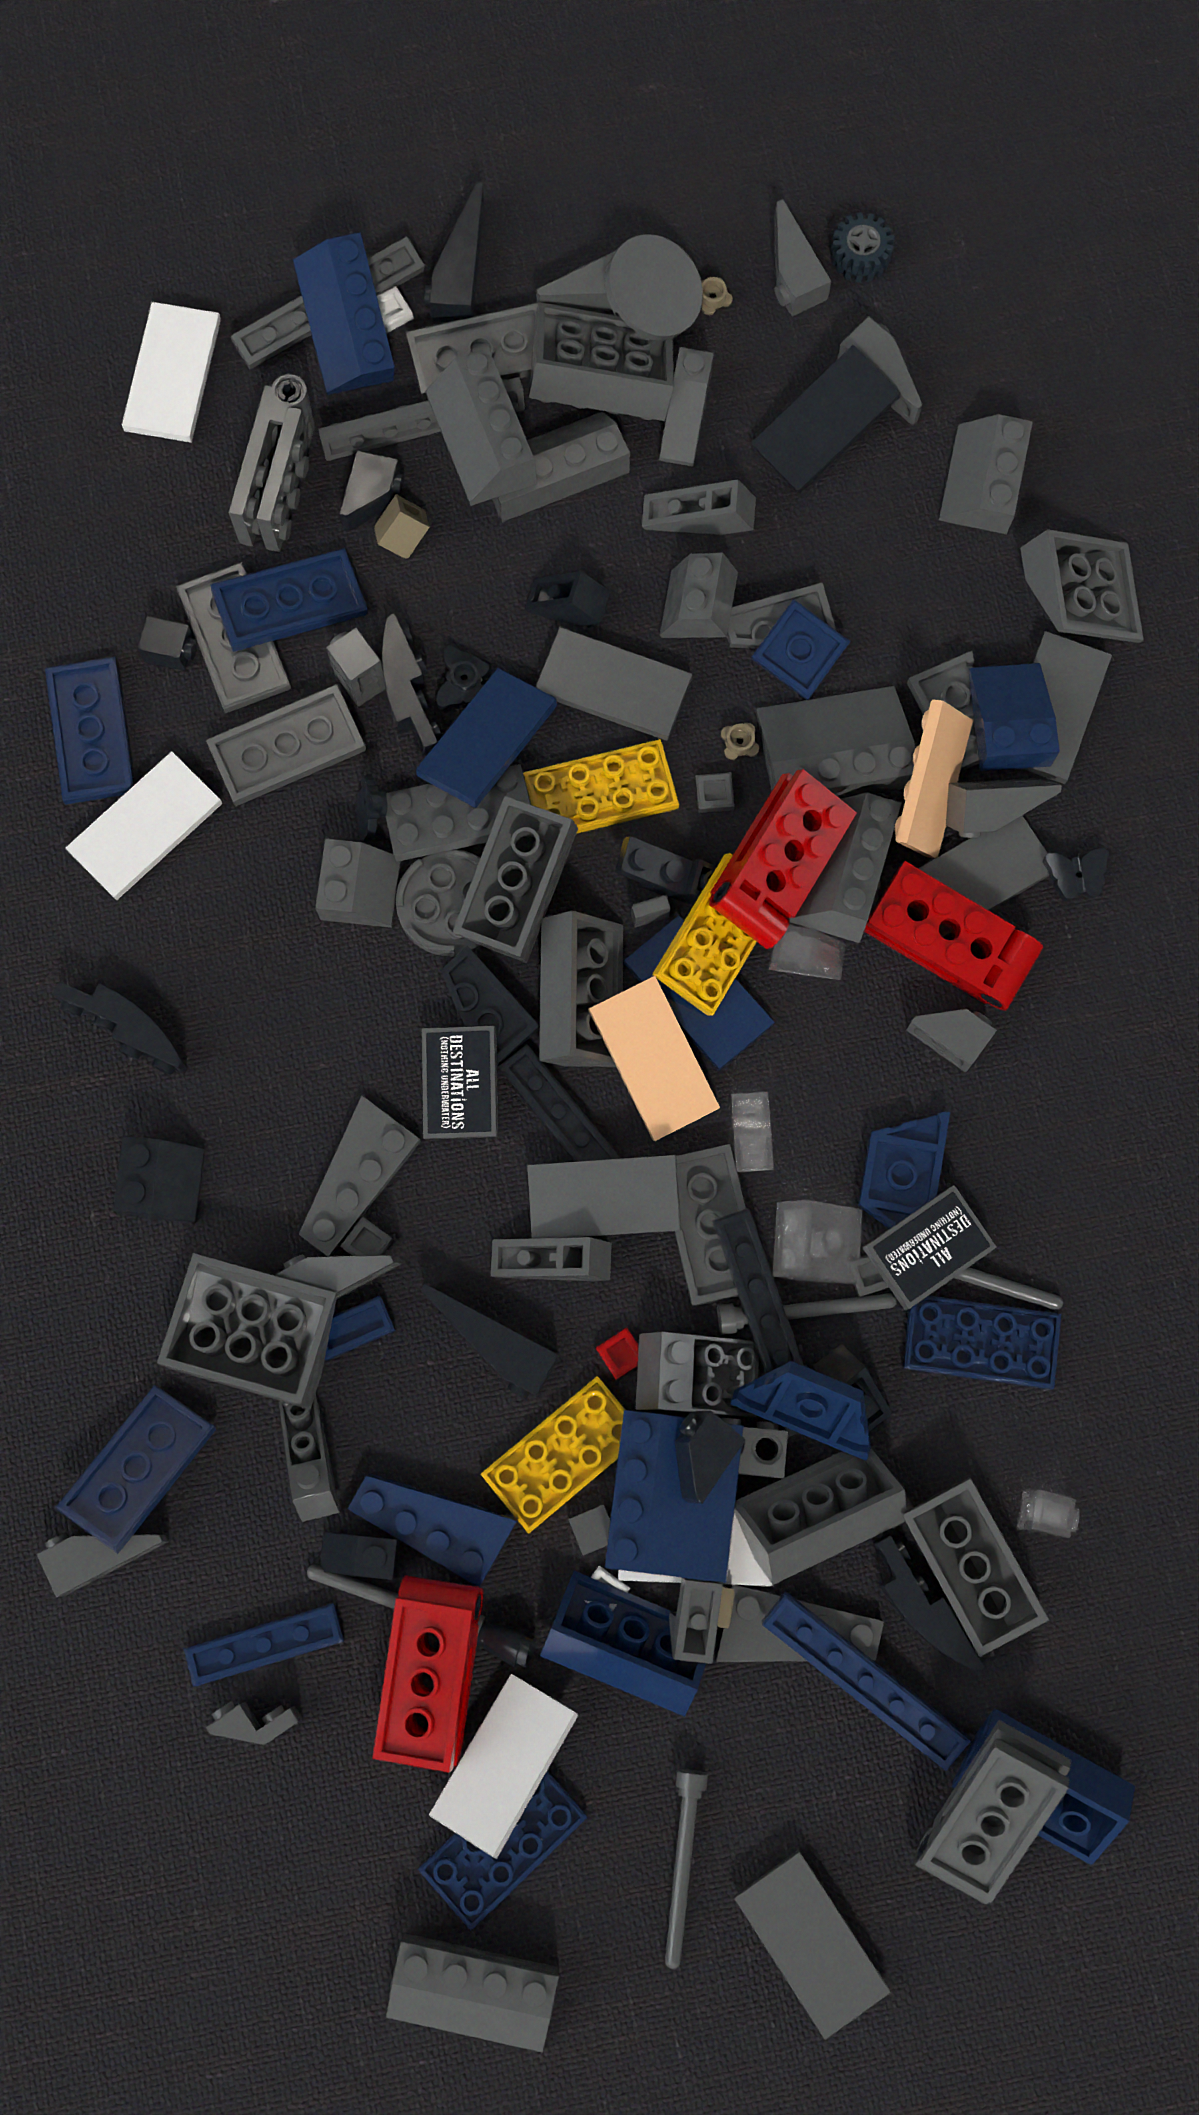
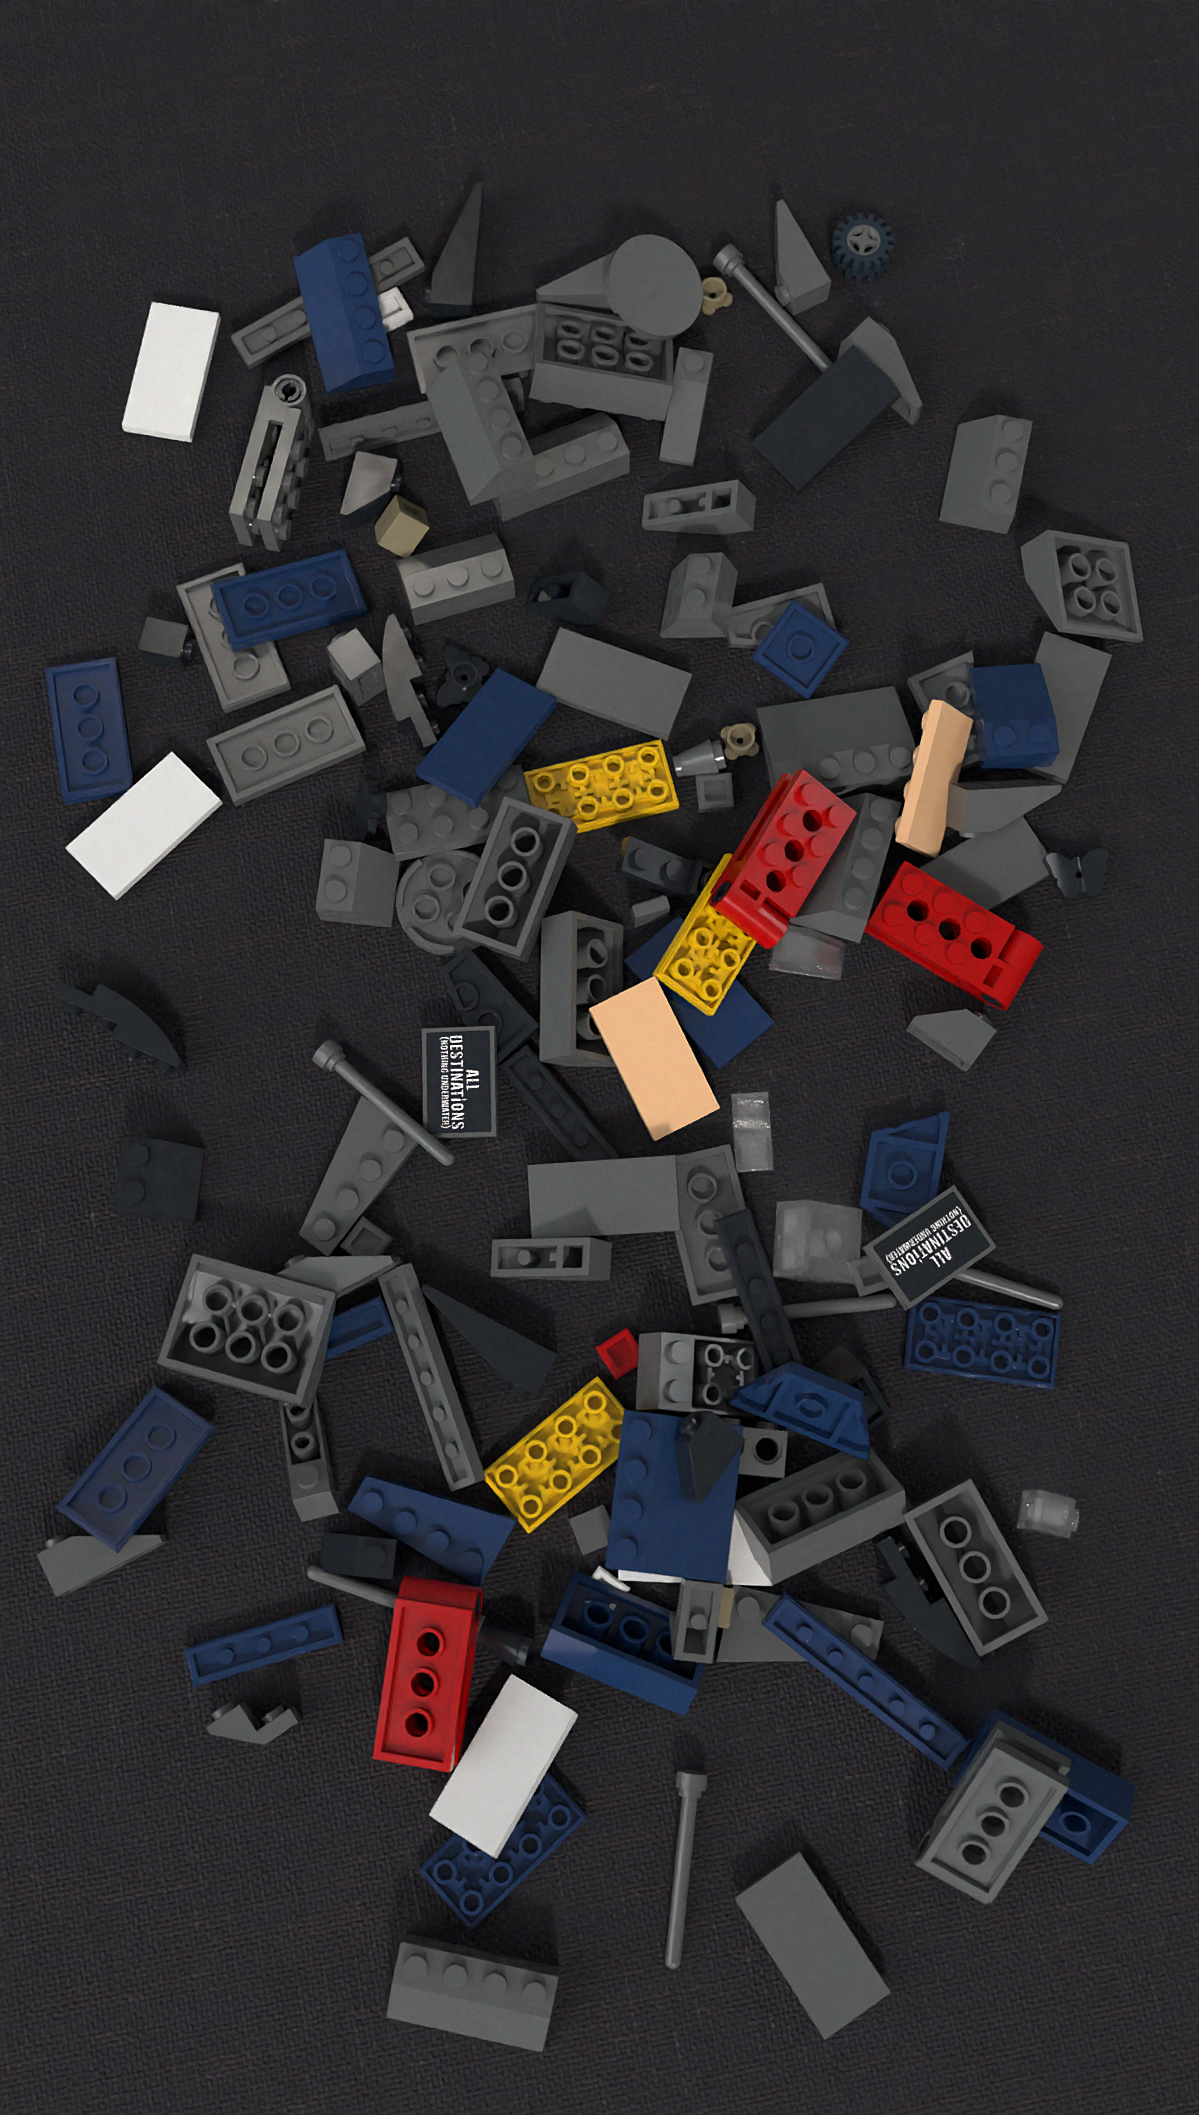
none -> dark grey piece [312,1039,454,1166]
none -> dark grey plate [377,1263,486,1492]
none -> dark grey slope [395,533,515,626]
none -> dark grey cone [672,739,727,777]
none -> dark grey piece [713,244,833,372]

